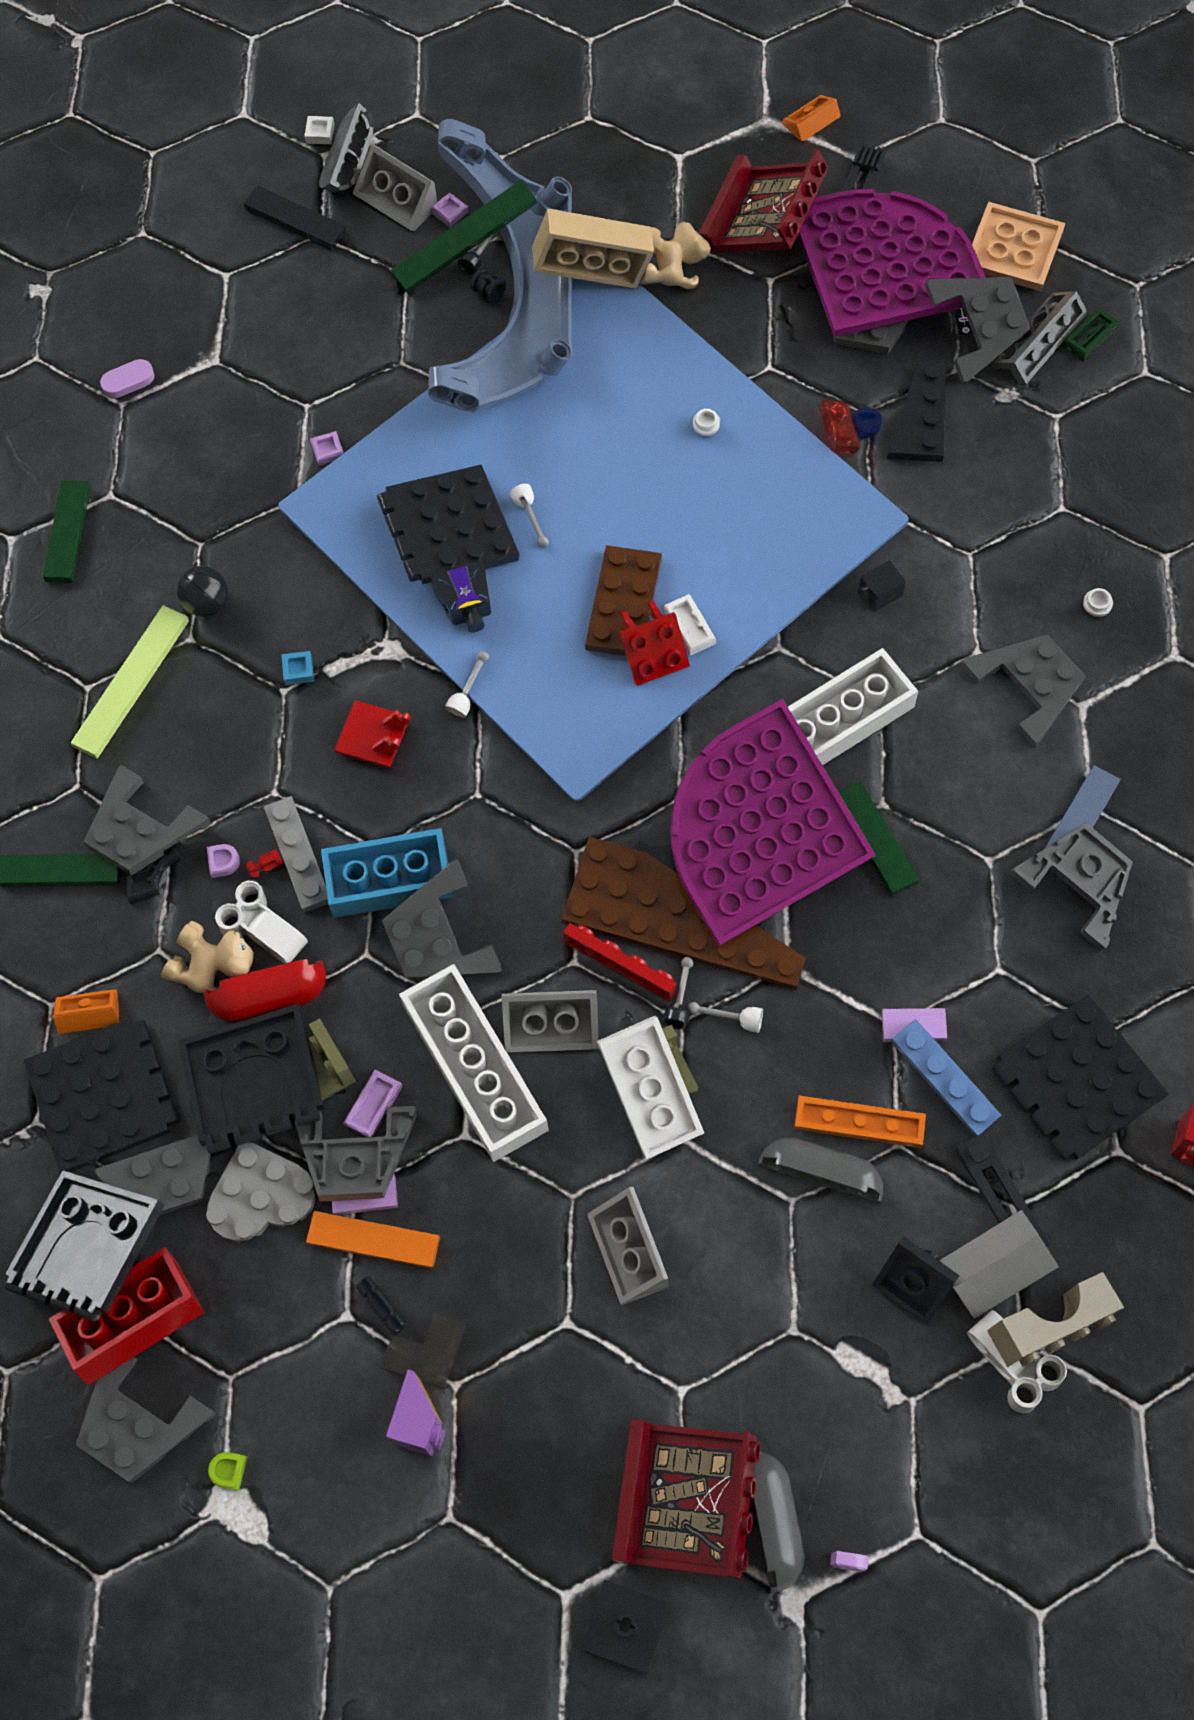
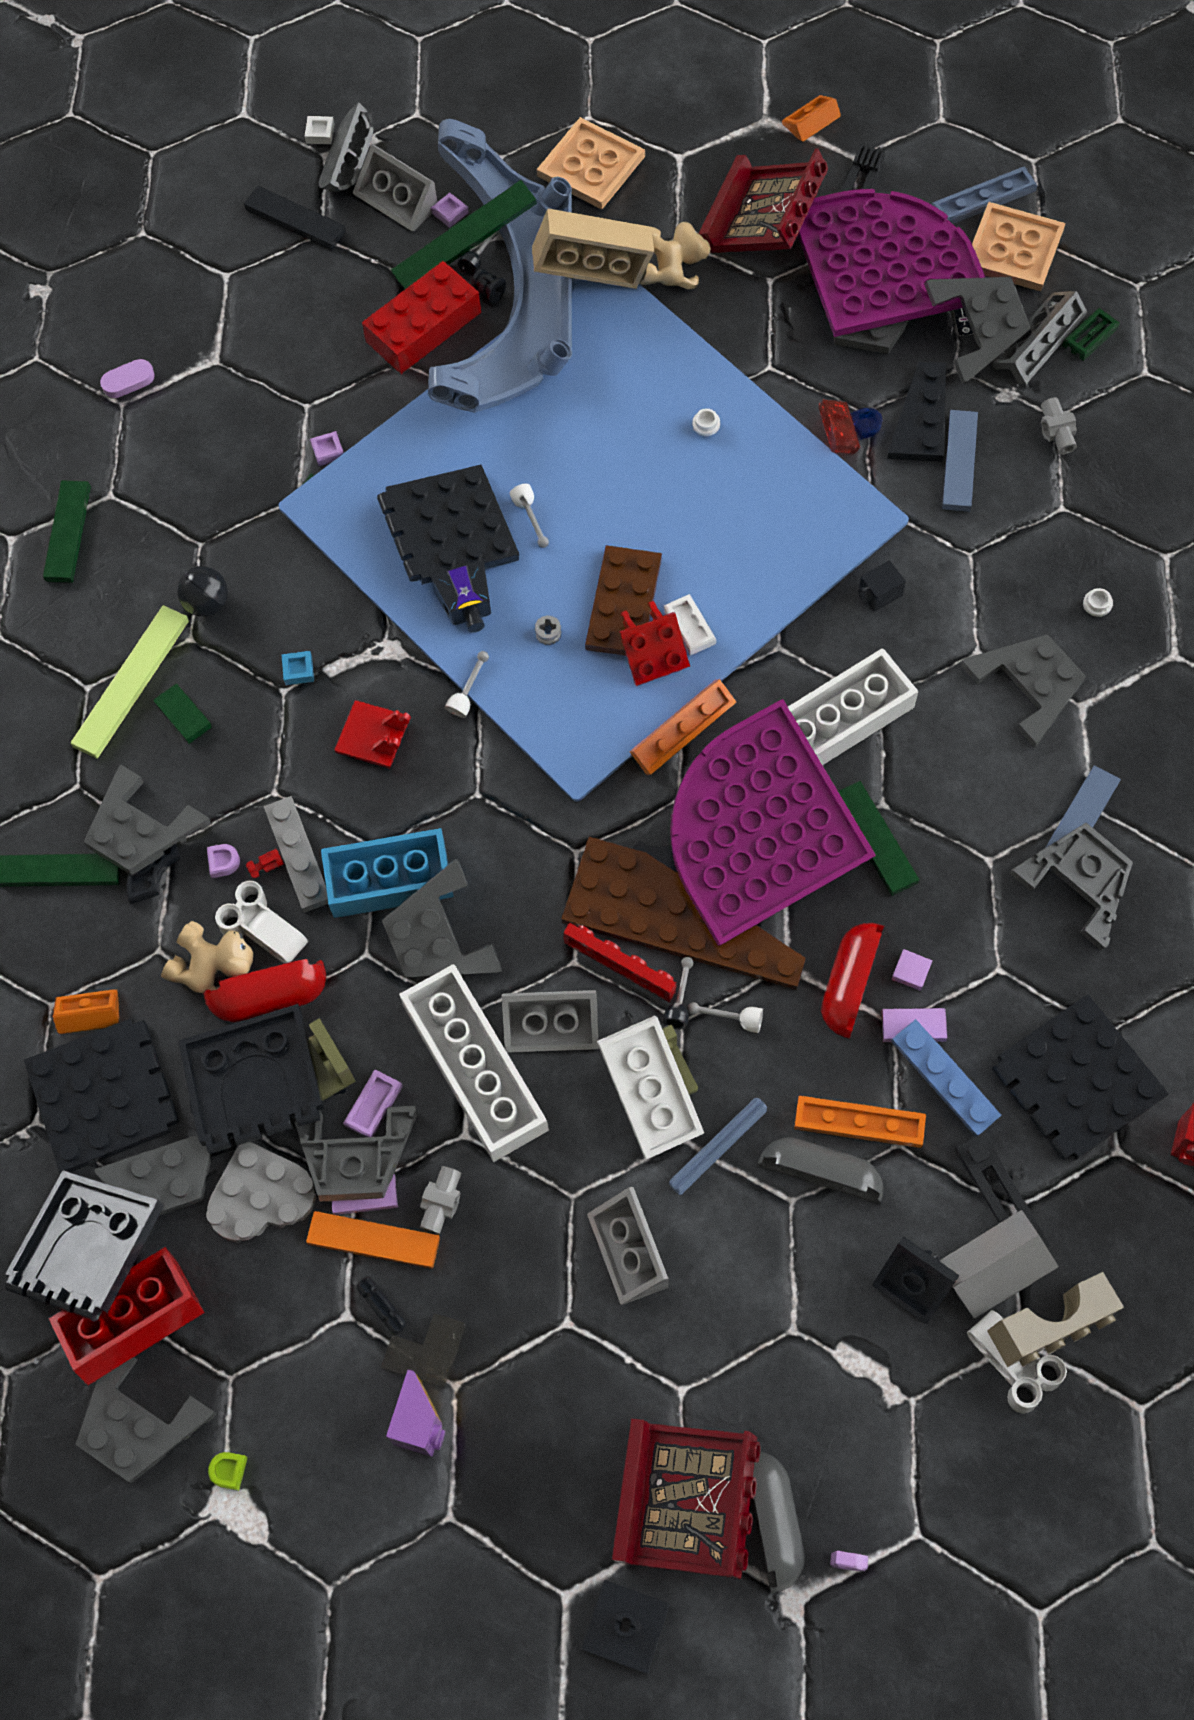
none -> dark green tile [153,683,212,744]
none -> red brick [362,261,482,374]
none -> light grey axle [420,1166,461,1235]
none -> light grey bush [535,615,561,645]
none -> light nougat plate [537,117,645,209]
none -> orange plate [629,679,736,775]
none -> sand blue axle [669,1098,767,1195]
none -> red brick [821,923,884,1039]
none -> lavender tile [892,949,933,991]
none -> sand blue tile [931,166,1037,224]
none -> sand blue tile [942,410,978,512]
none -> light grey axle [1041,397,1077,455]

